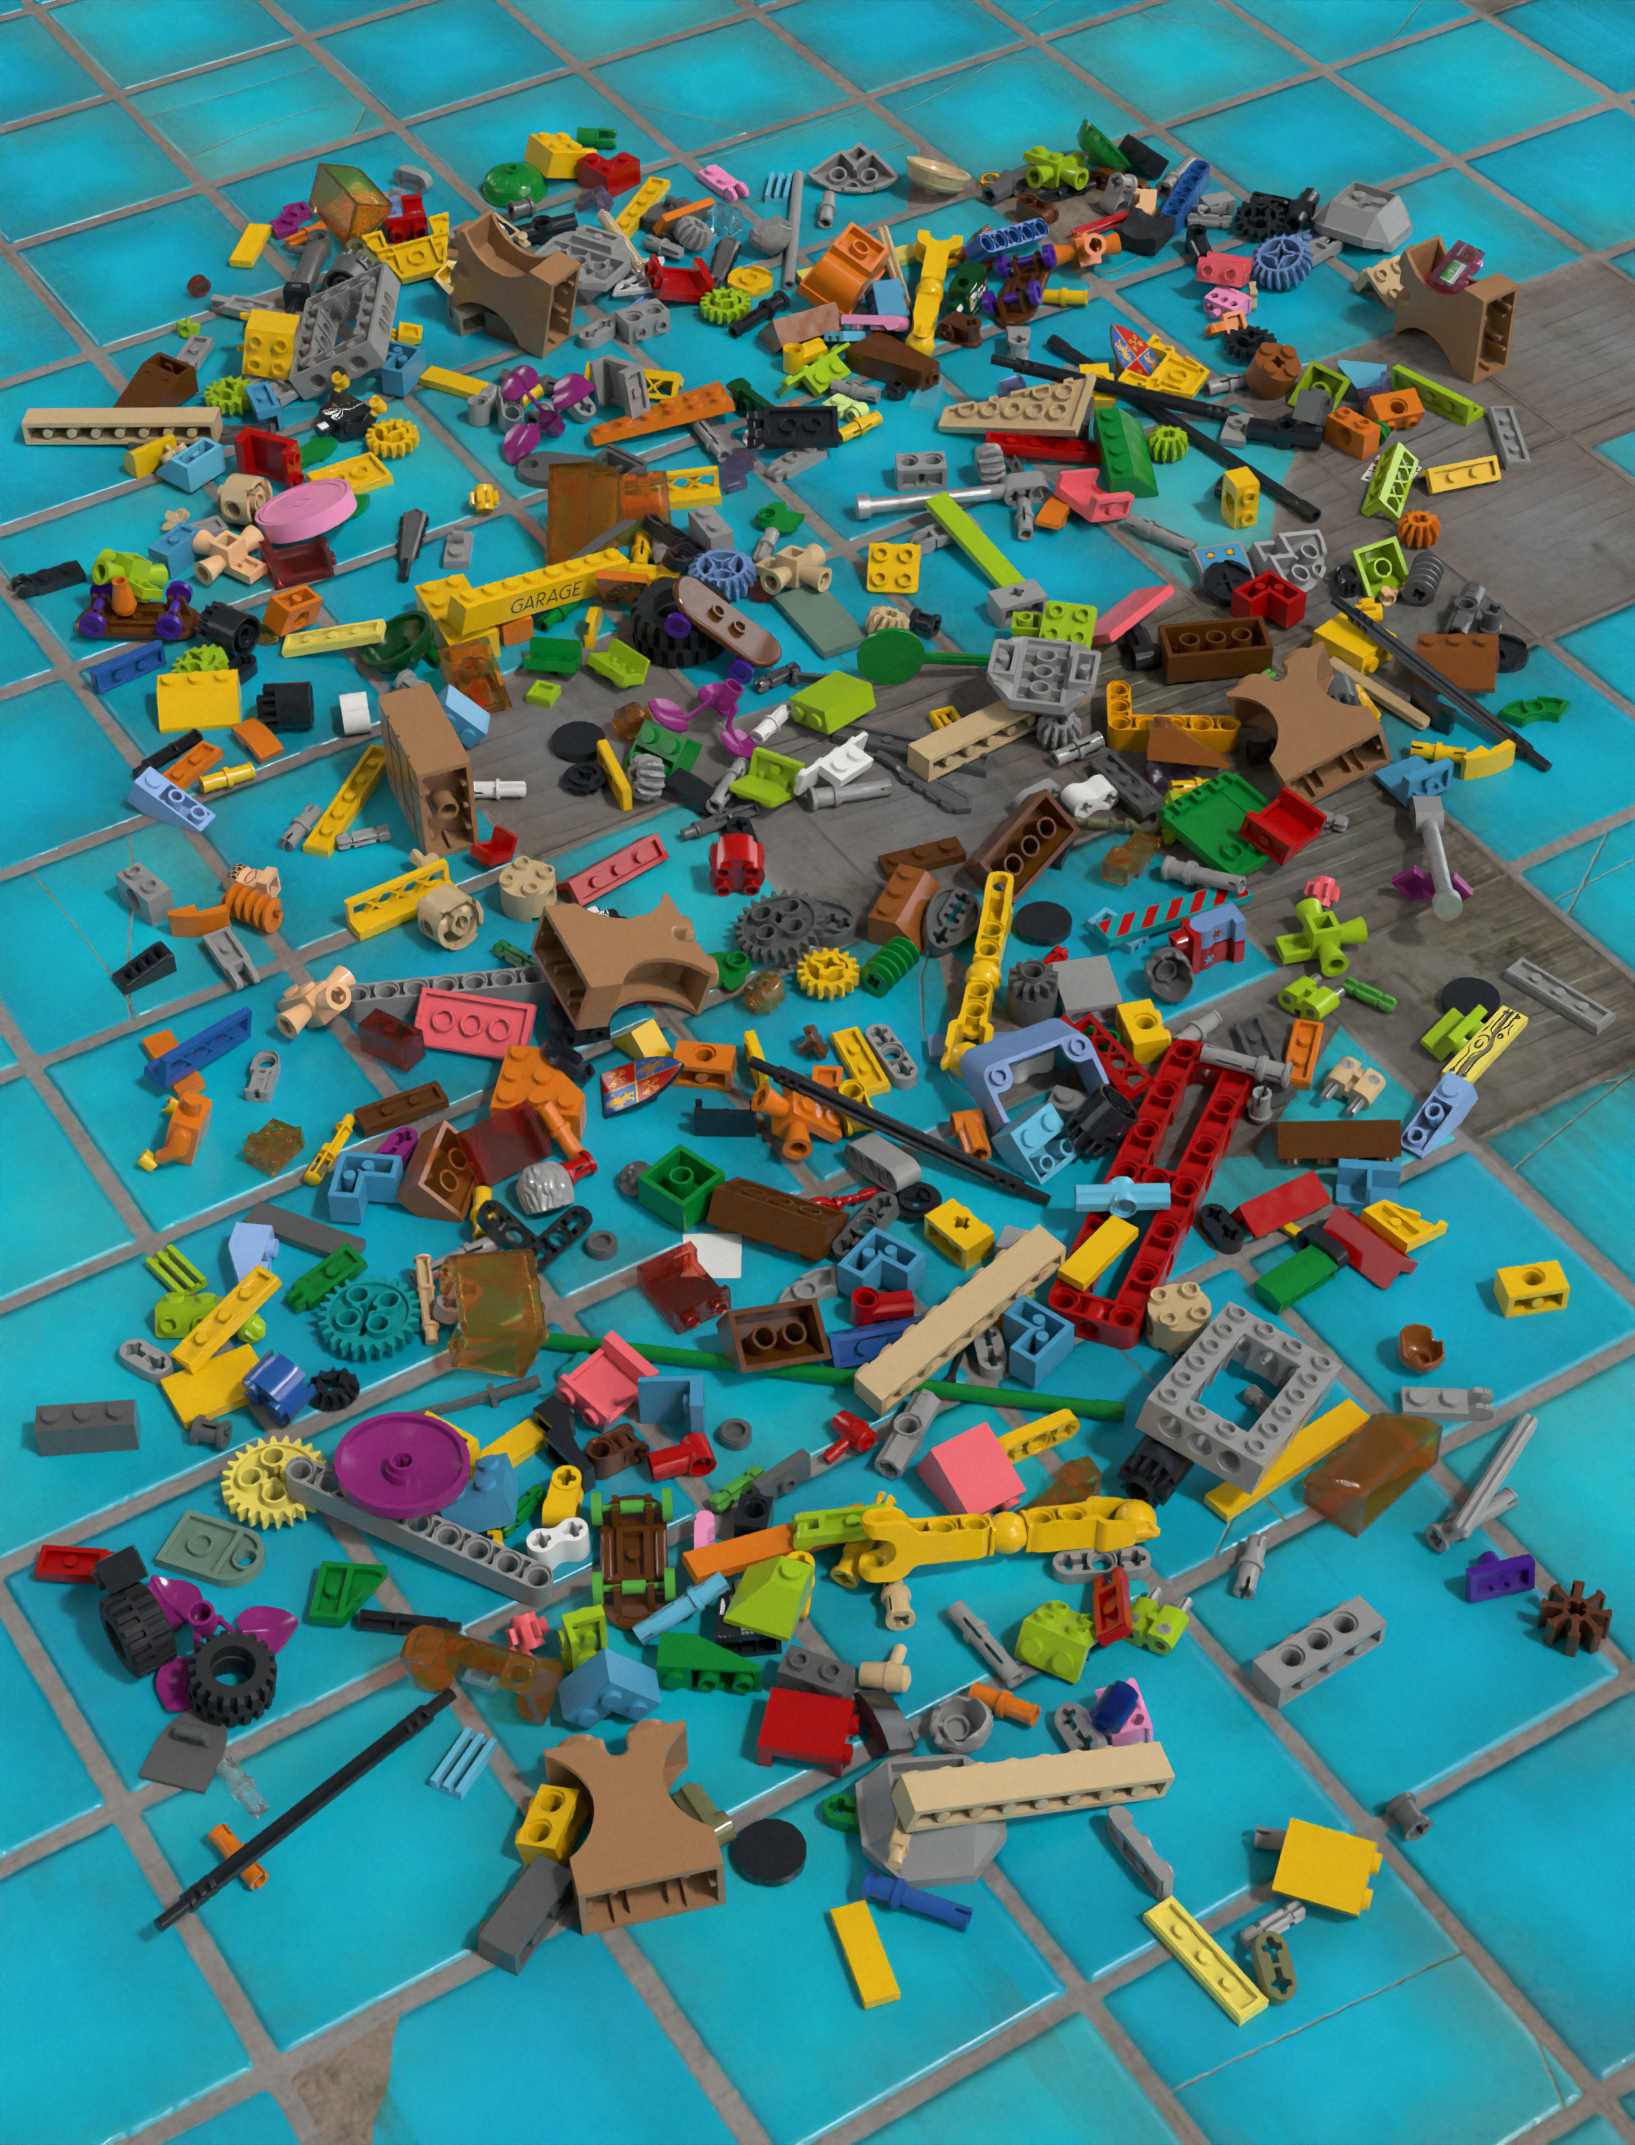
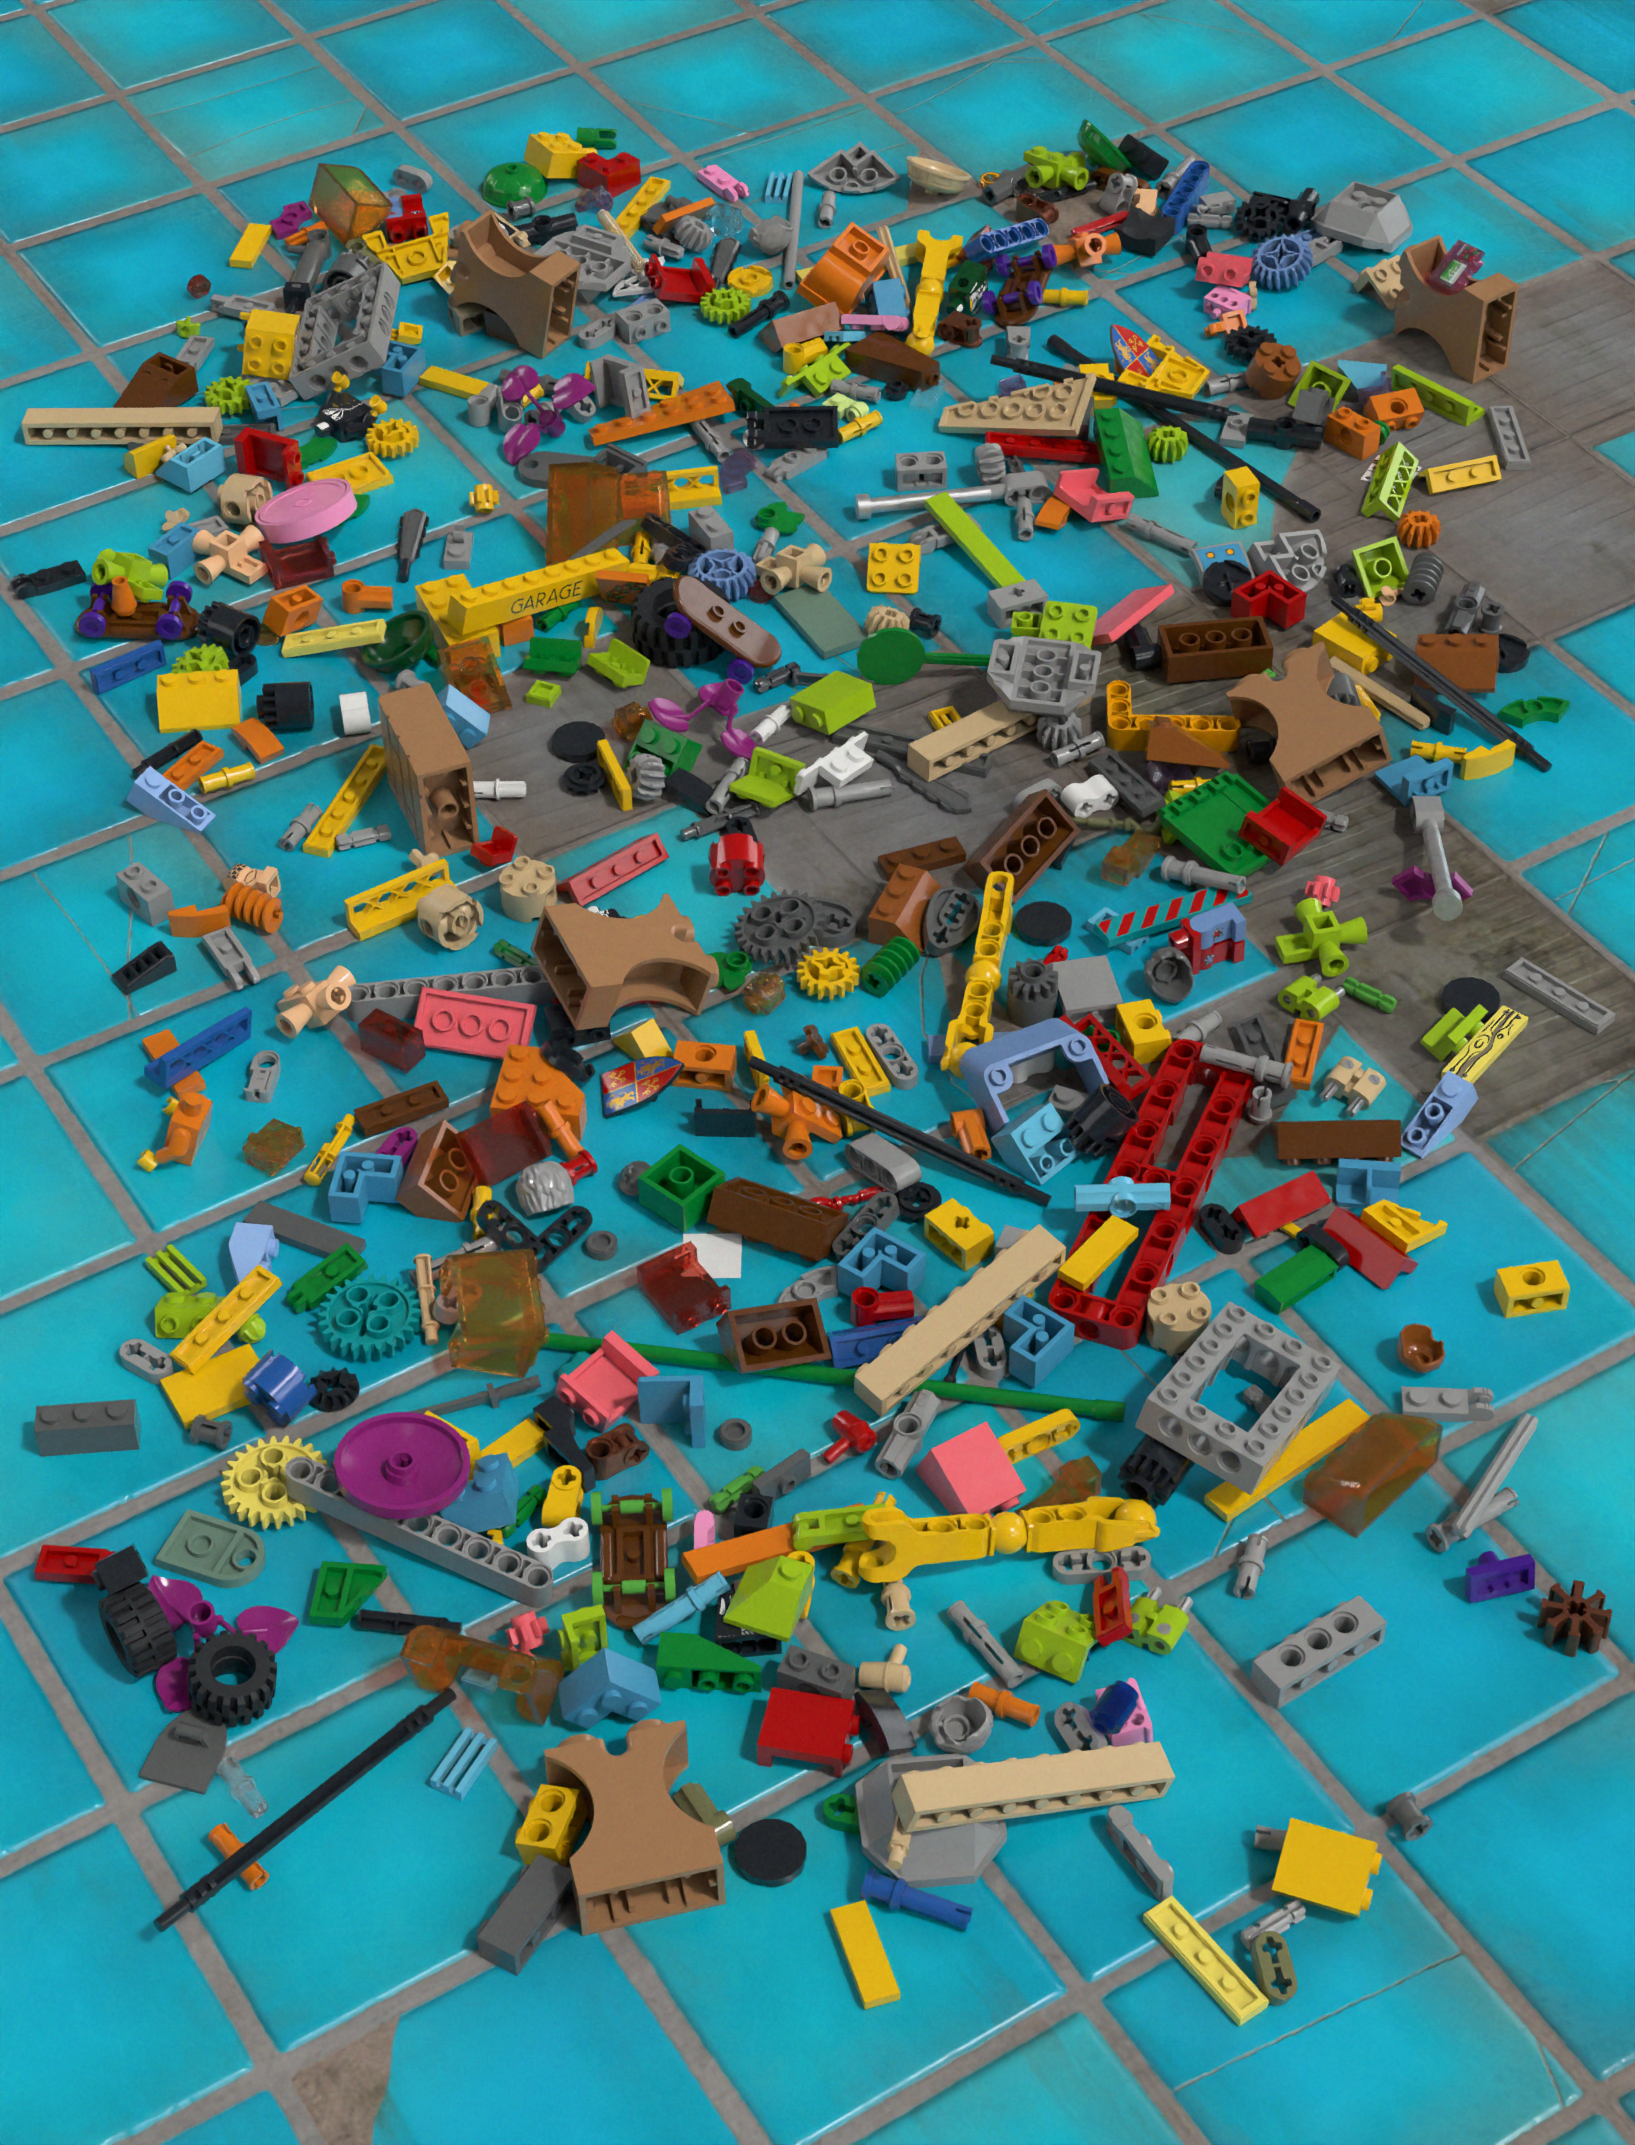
red piece [646,1432,717,1481] -> none
none -> orange piece [341,579,393,614]

